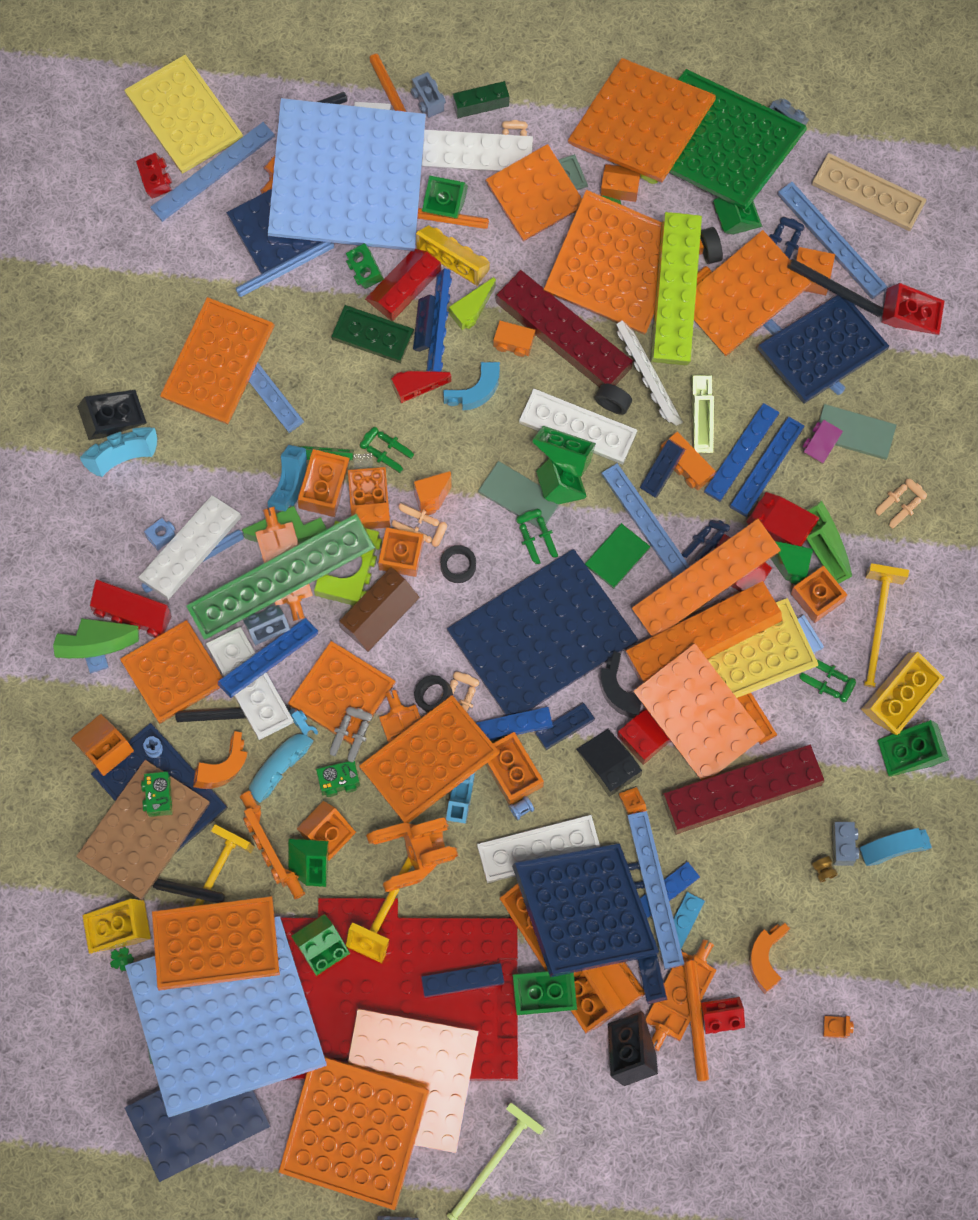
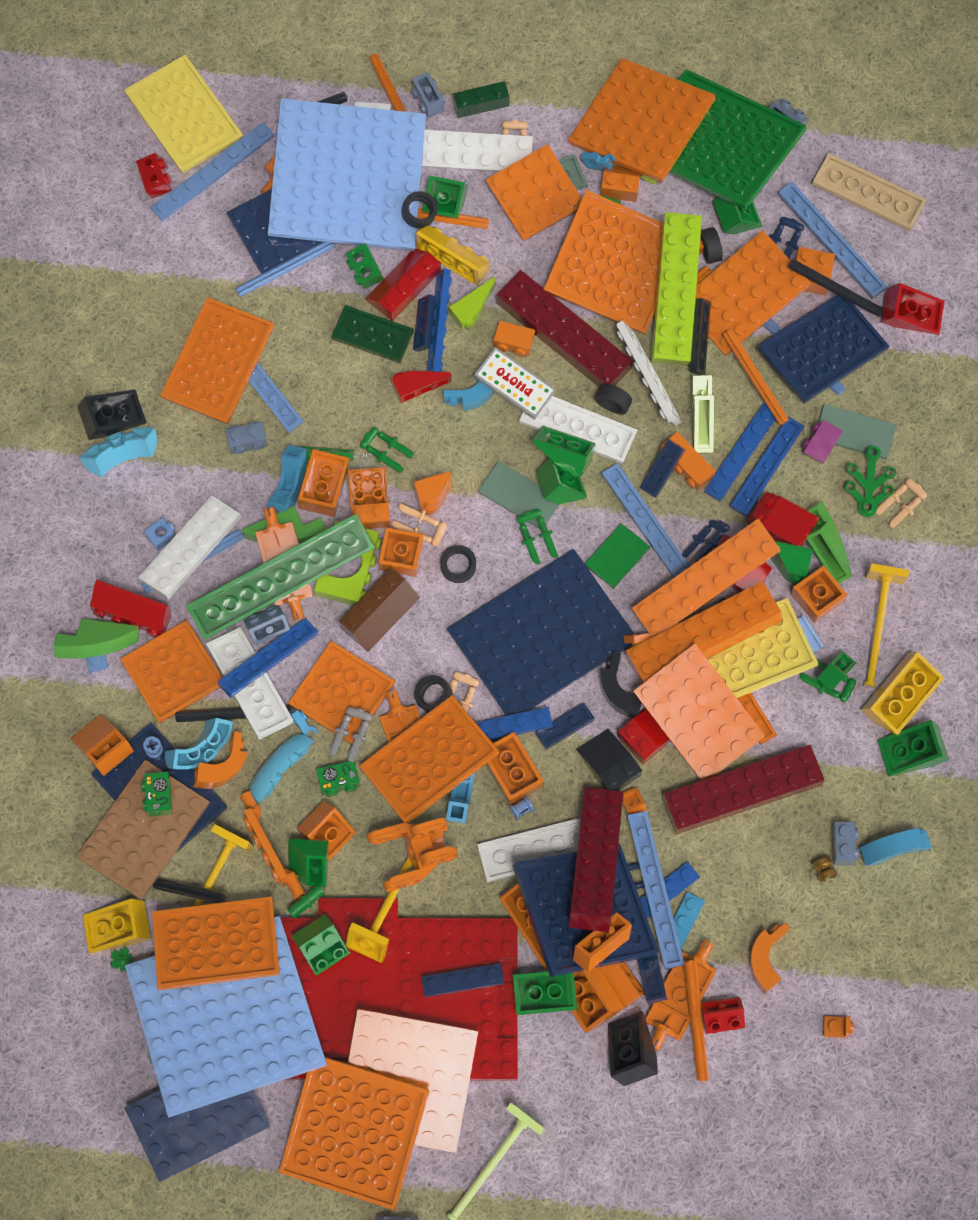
none -> medium azure brick [165,718,233,770]
none -> sand blue brick [225,421,267,454]
none -> green pin [287,884,325,919]
none -> black tyre [401,191,438,229]
none -> tile [474,347,556,420]
none -> dark red brick [568,787,624,933]
none -> orange brick [573,913,632,972]
none -> dark azure plate [581,152,616,171]
none -> orange plate [624,633,650,647]
none -> black plate [689,298,711,375]
none -> orange axle [723,329,789,425]
none -> green slope [817,651,856,691]
none -> green plant [845,446,896,517]

